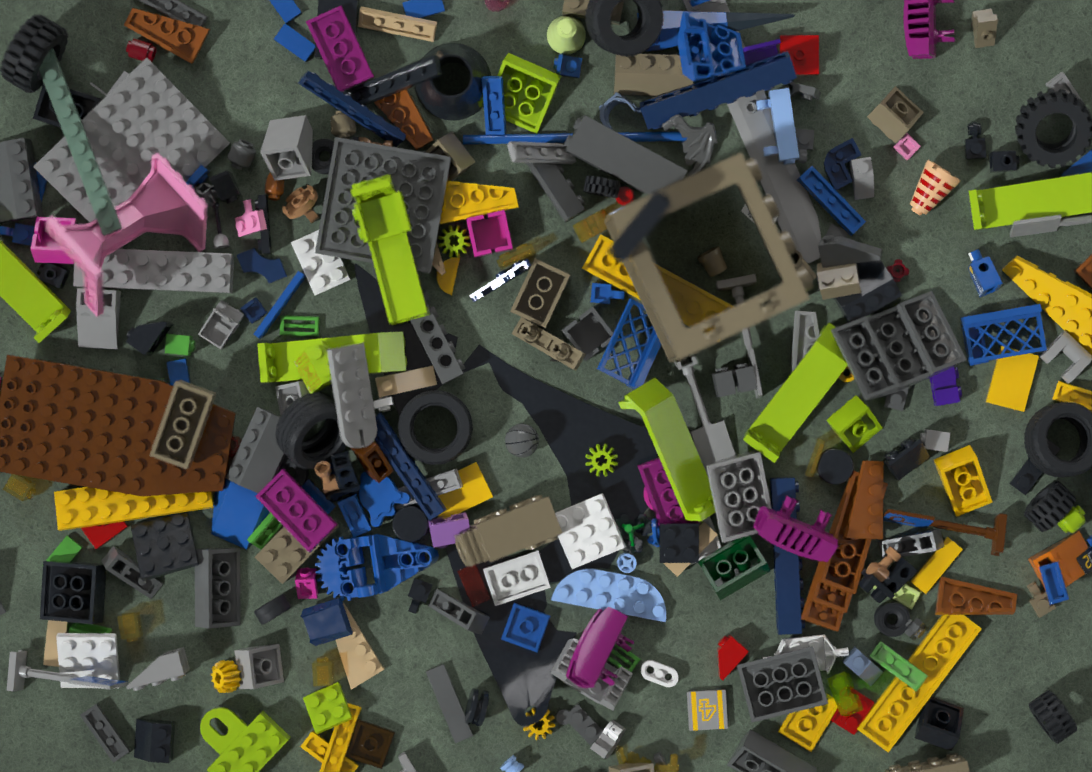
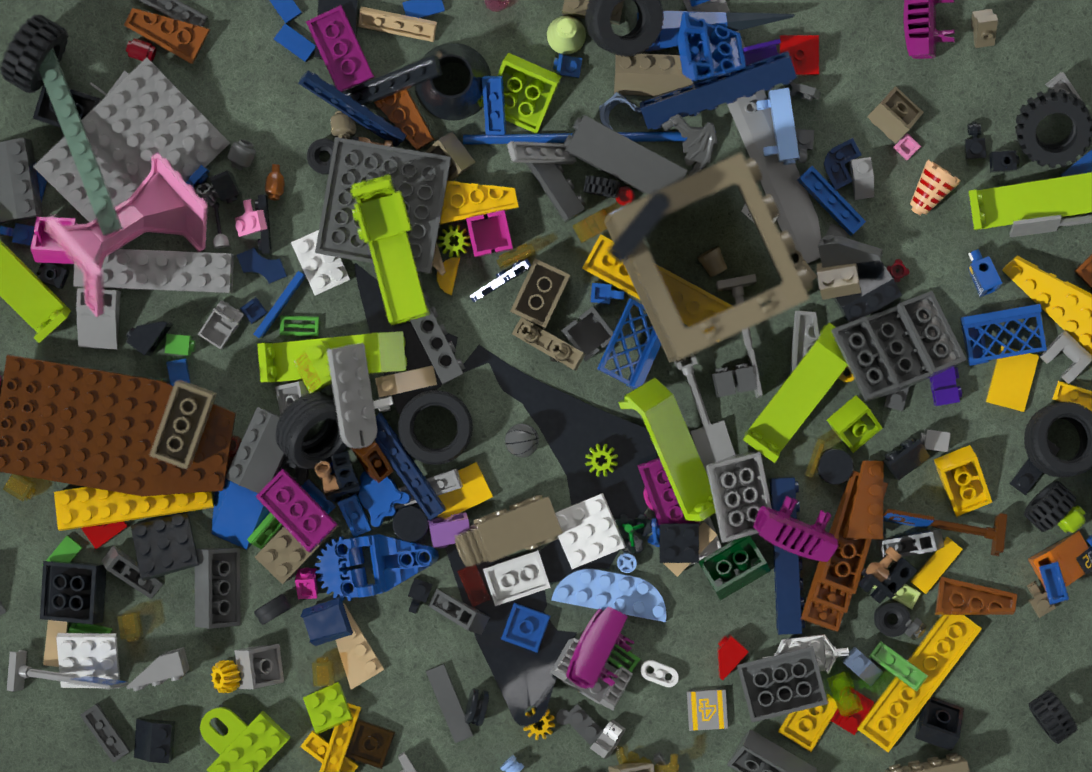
light grey slope [261,115,313,181] -> none
medium nougat tile [282,185,320,223] -> none

